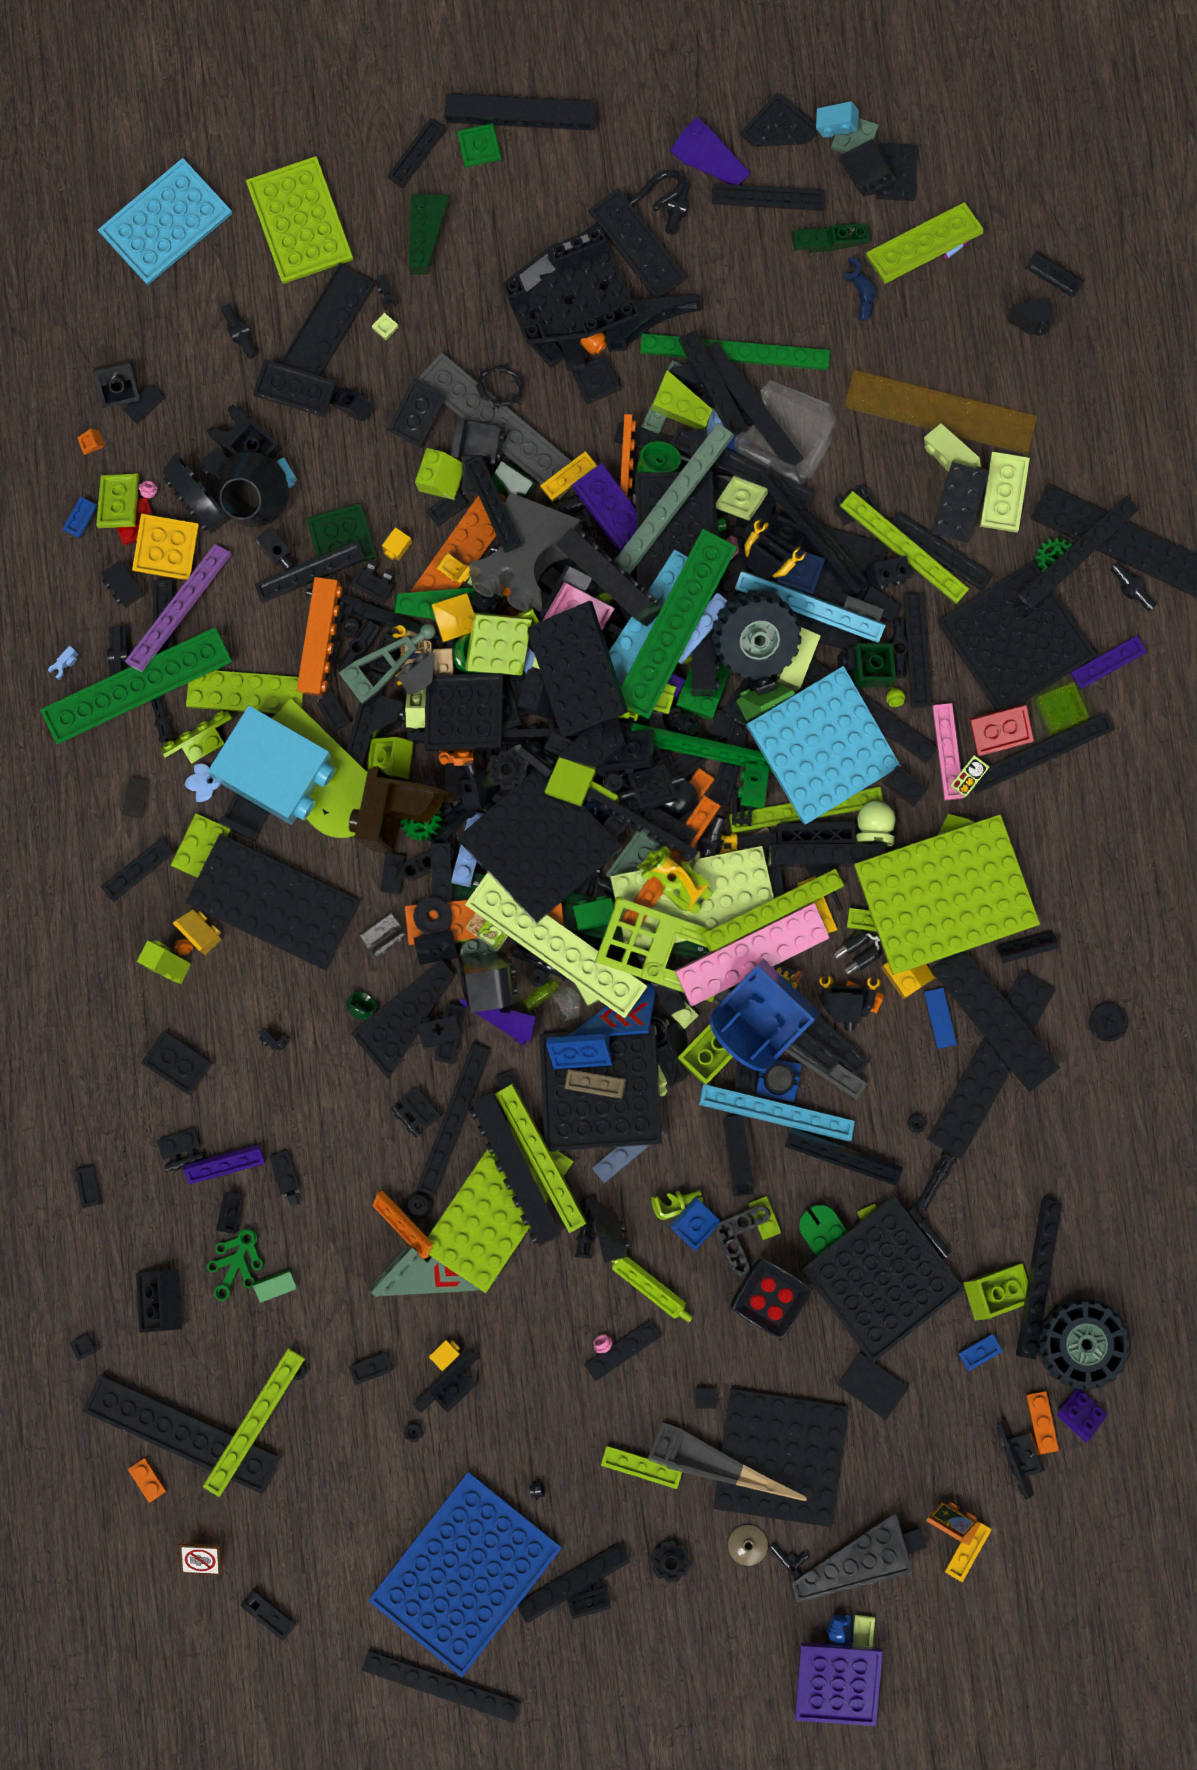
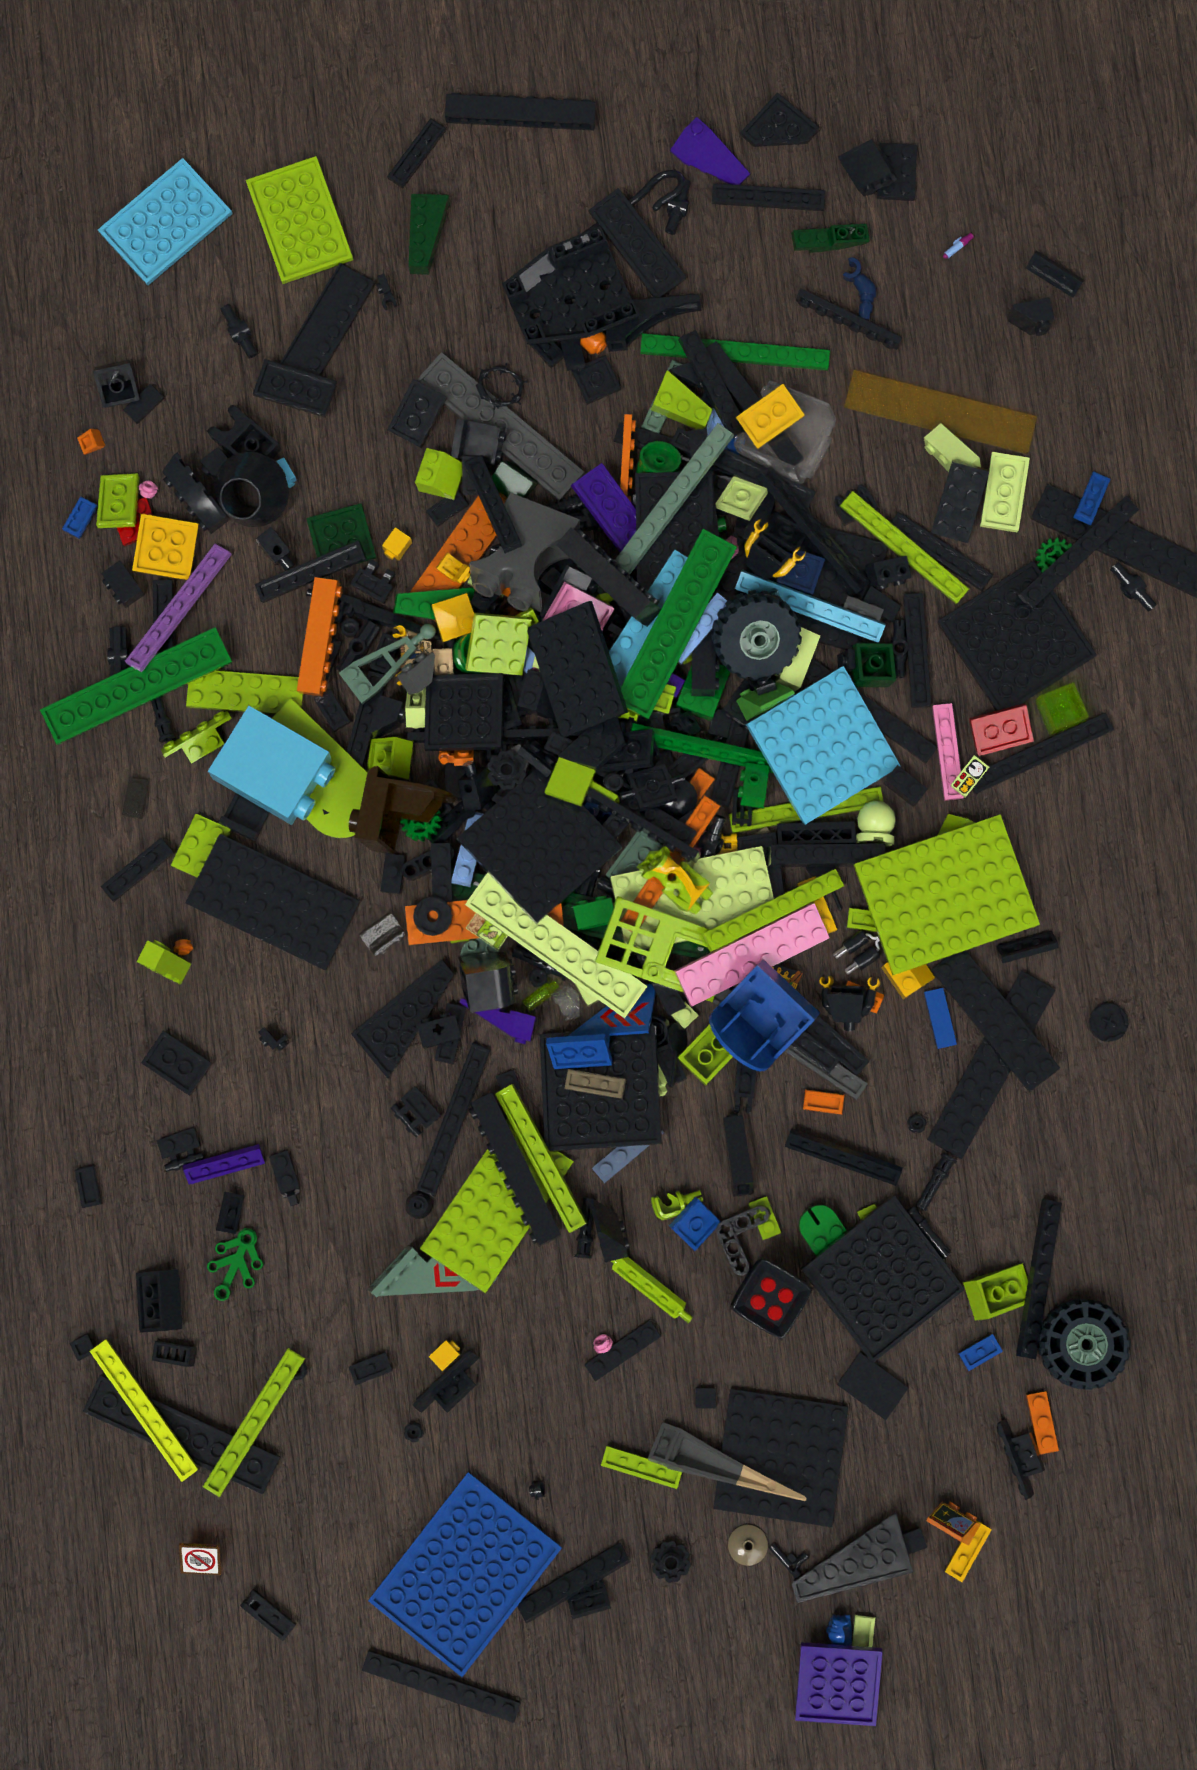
light blue plate [48,646,78,680] -> none
orange plate [128,1458,167,1503] -> none
yellow slope [173,910,222,955] -> none
light blue plate [184,764,221,802] -> none
tile [253,1269,297,1303] -> none
black slope [330,388,374,422] -> none
dark green hair [346,991,377,1020] -> none
yellowish green plate [372,313,399,340] -> none
orange tile [373,1191,433,1259] -> none
black plate [414,931,458,965] -> none
green tile [457,123,501,168] -> none
yellow plate [540,451,597,502] -> none
medium azure plate [699,1084,855,1141] -> none
piece [755,1059,802,1103] -> none
medium azure brick [816,101,859,138] -> none
sand green plate [831,118,879,154] -> none
lime plate [866,202,983,284] -> none
lime plate [886,687,905,707] -> none
dark purple plate [1056,1388,1108,1443] -> none
dark purple plate [1070,636,1147,690] -> none
none -> neon yellow plate [90,1339,199,1482]
none -> black slope [152,1341,197,1367]
none -> yellow plate [736,384,805,449]
none -> black plate [796,288,902,350]
none -> orange tile [803,1090,844,1115]
none -> blue tile [1073,471,1110,525]

